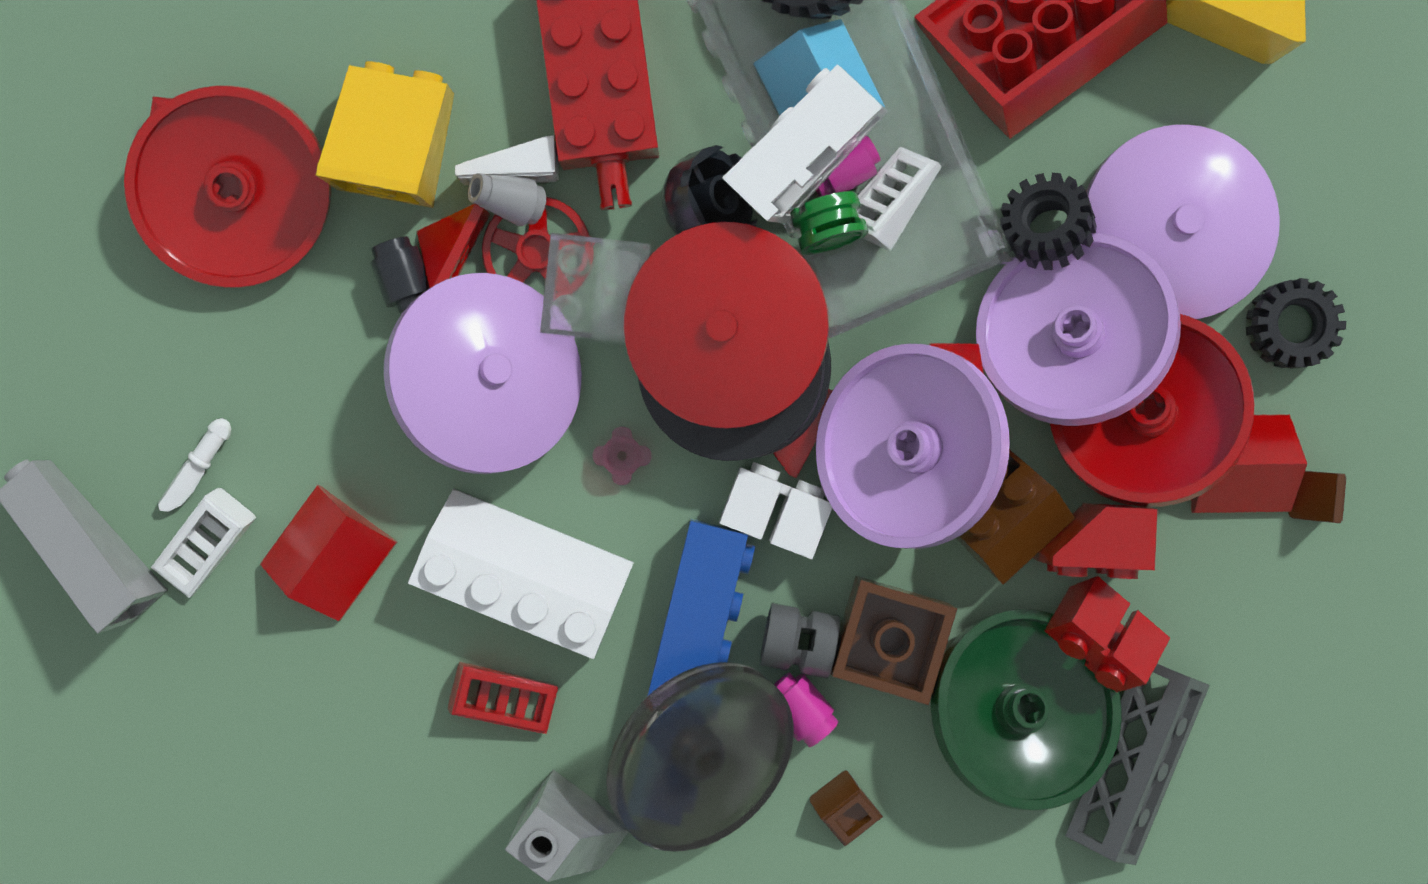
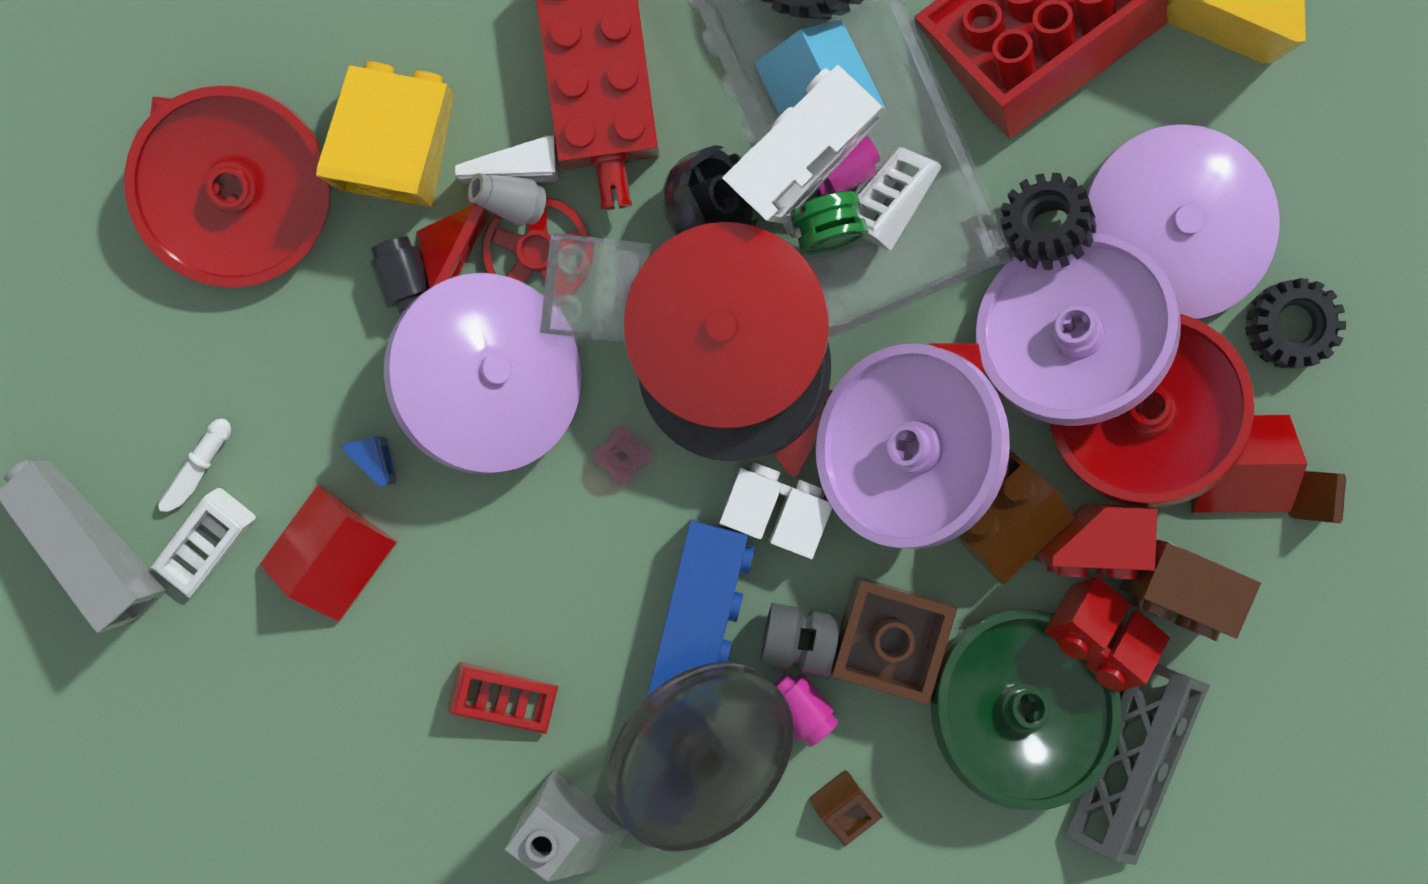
white slope [408,489,634,659] -> none
none -> blue slope [340,436,397,487]
none -> reddish brown brick [1119,539,1261,642]

